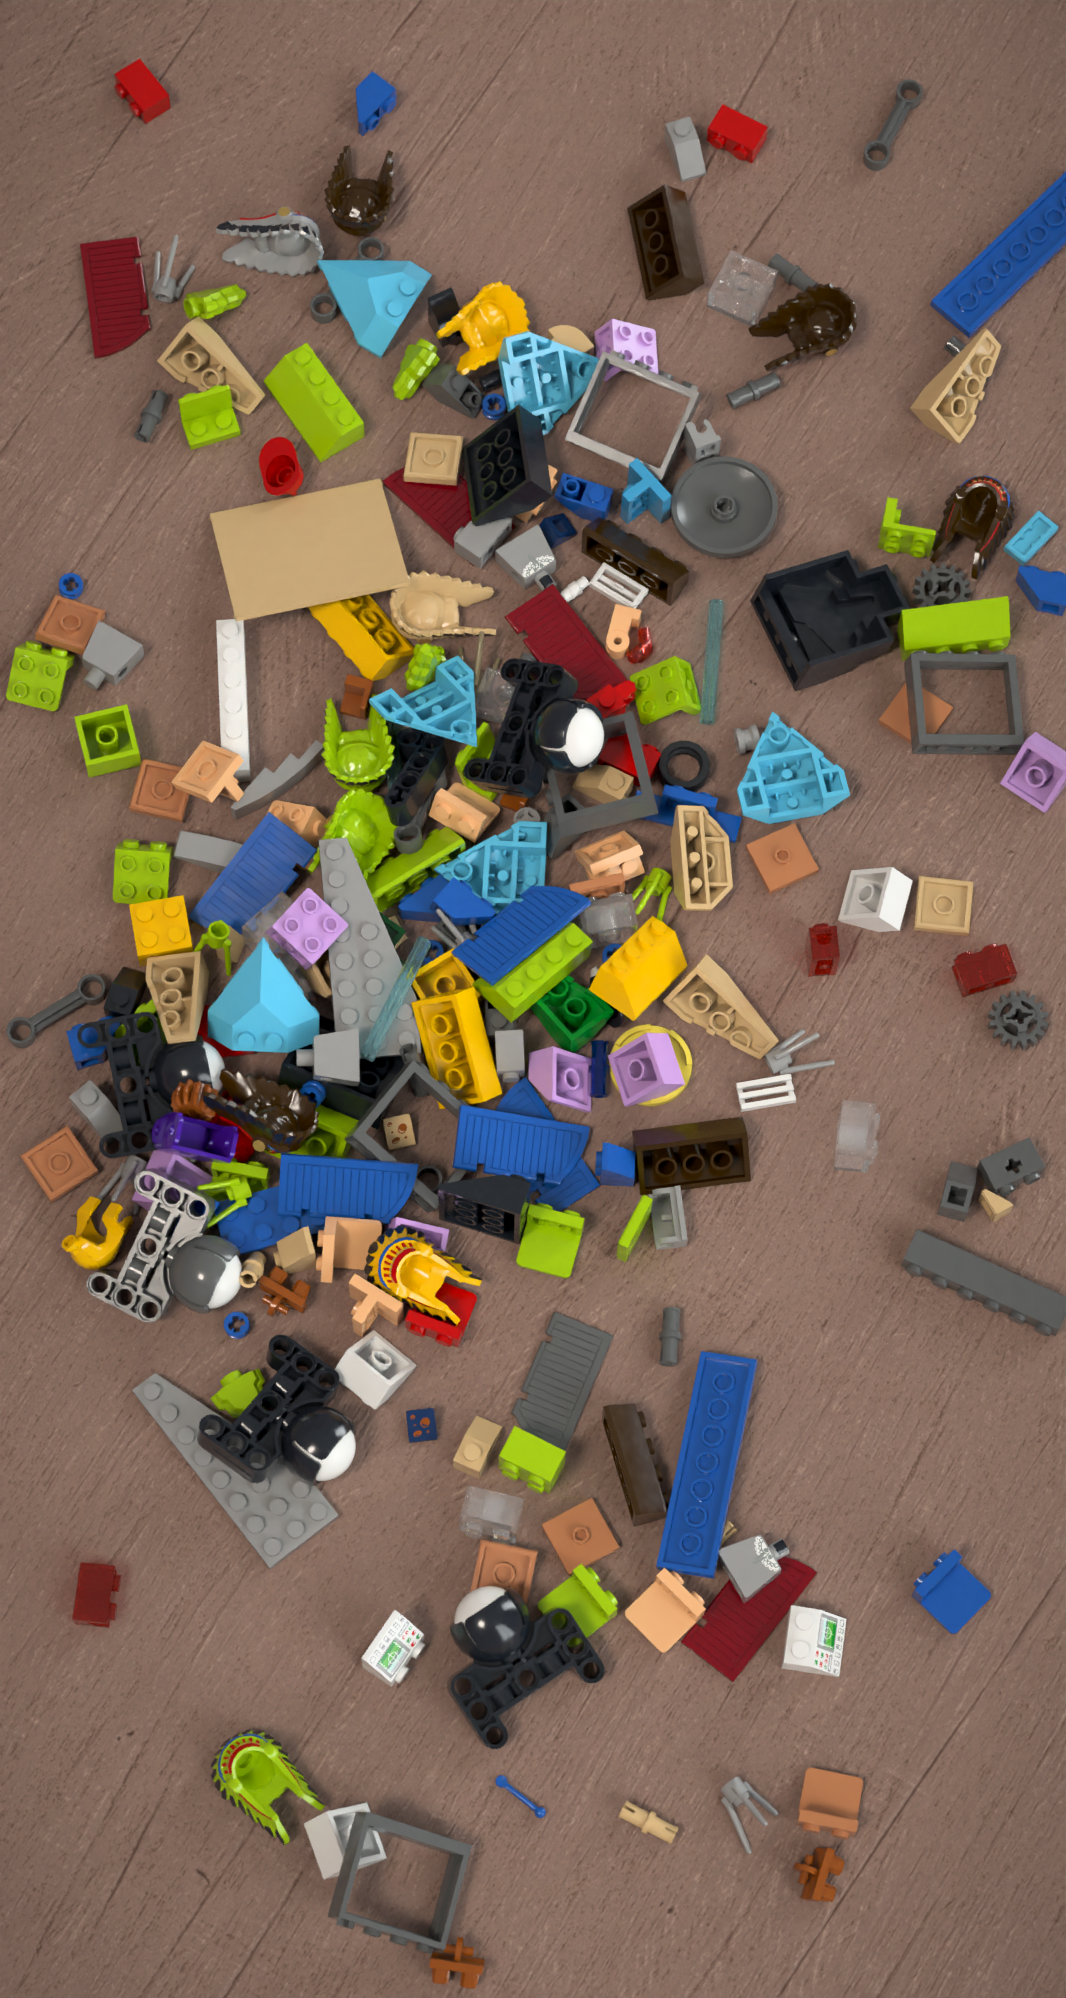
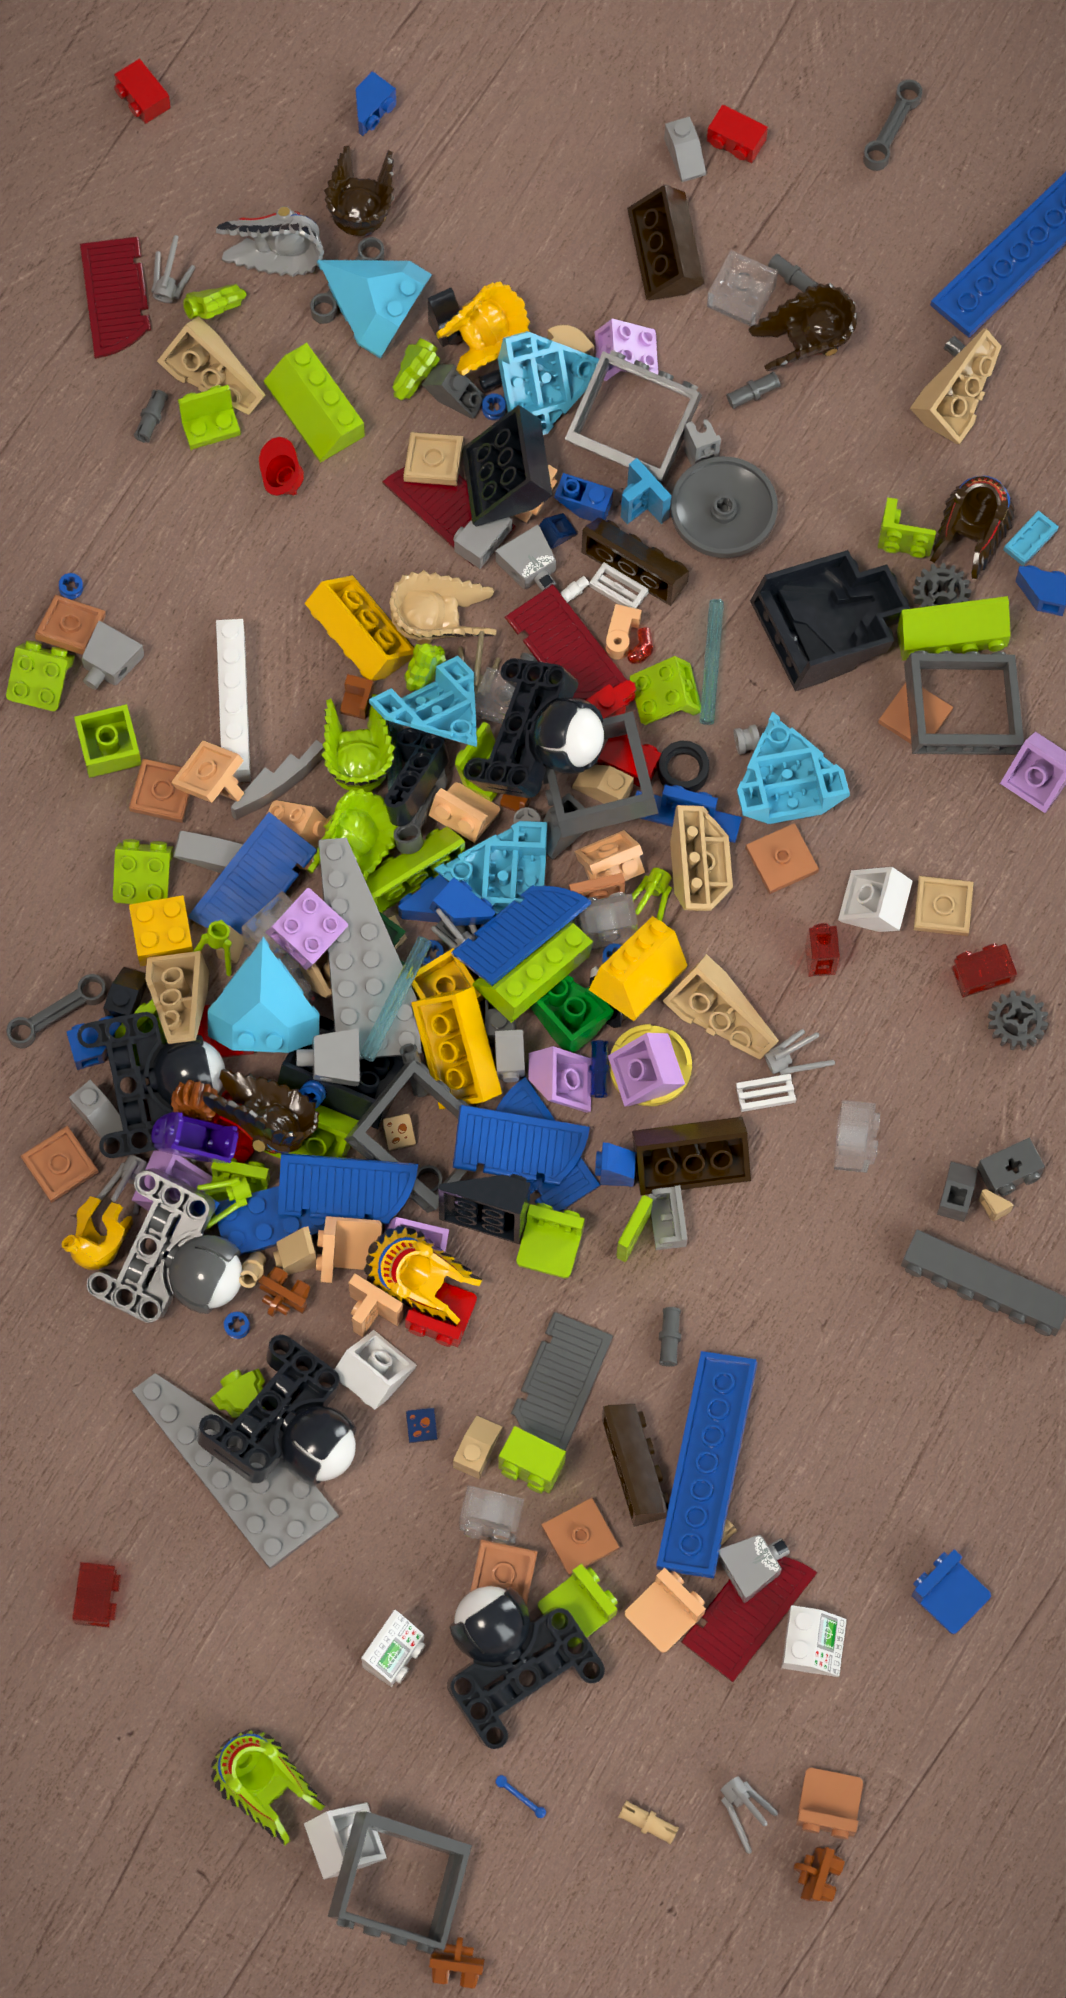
tan piece [209,479,410,622] -> none

